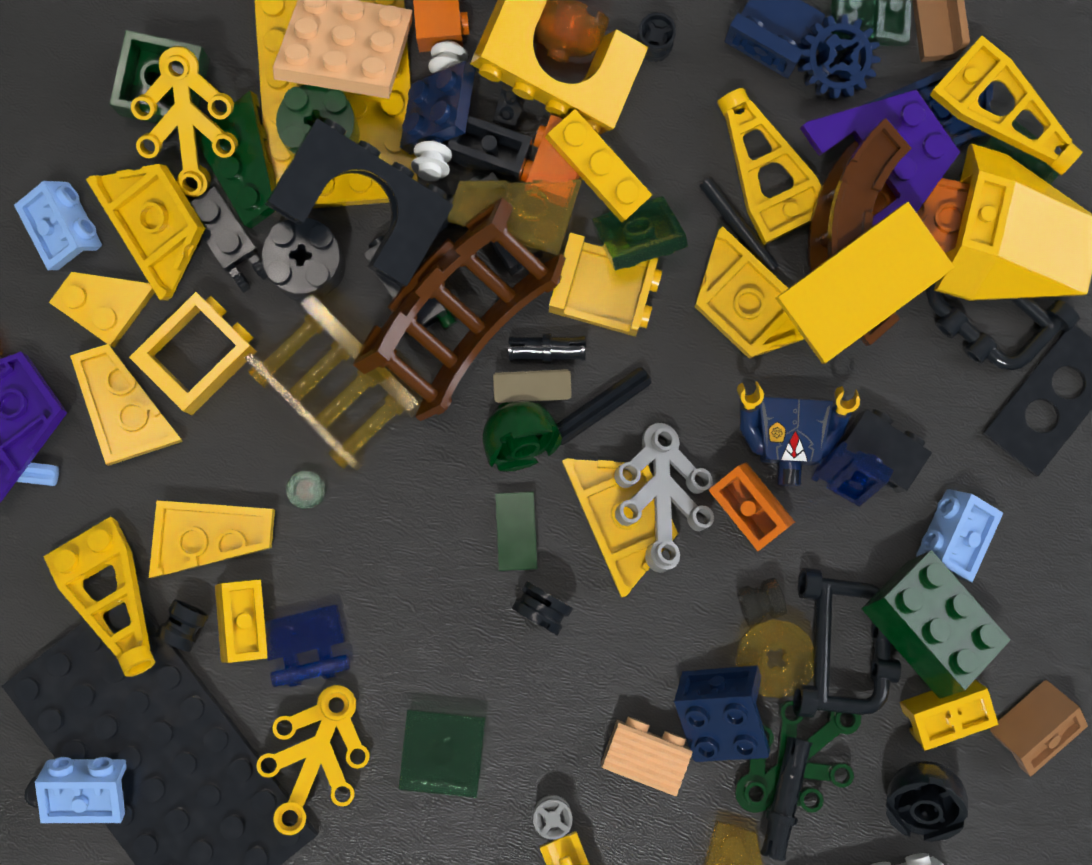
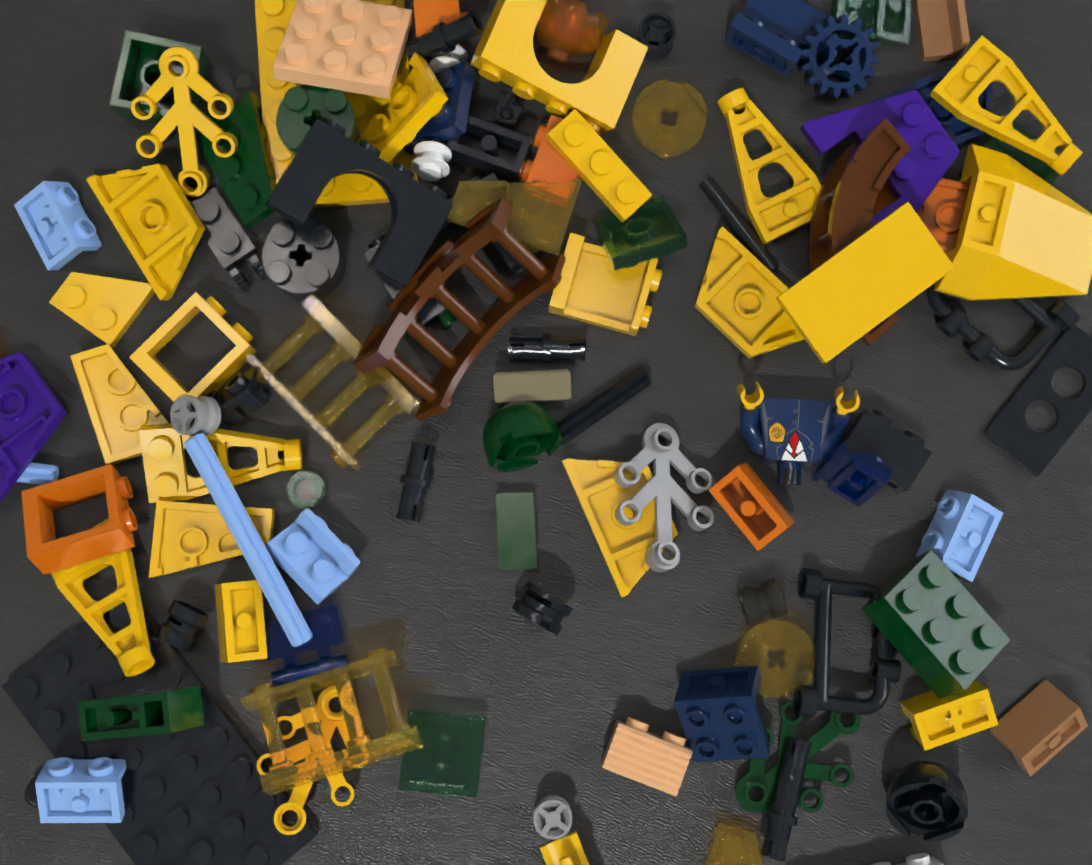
none -> orange window [21,464,138,575]
none -> dark green slope [78,686,205,741]
none -> yellow plate [139,423,303,503]
none -> light grey wheel [170,395,221,435]
none -> light blue axle [184,433,313,647]
none -> black hinge [206,366,272,430]
none -> clear yellow fence [240,648,424,795]
none -> light blue bracket [266,508,360,605]
none -> yellow wing [357,52,448,182]
none -> black pin [396,442,436,522]
none -> black pin [406,10,483,60]
none -> clear yellow plate [631,80,707,158]

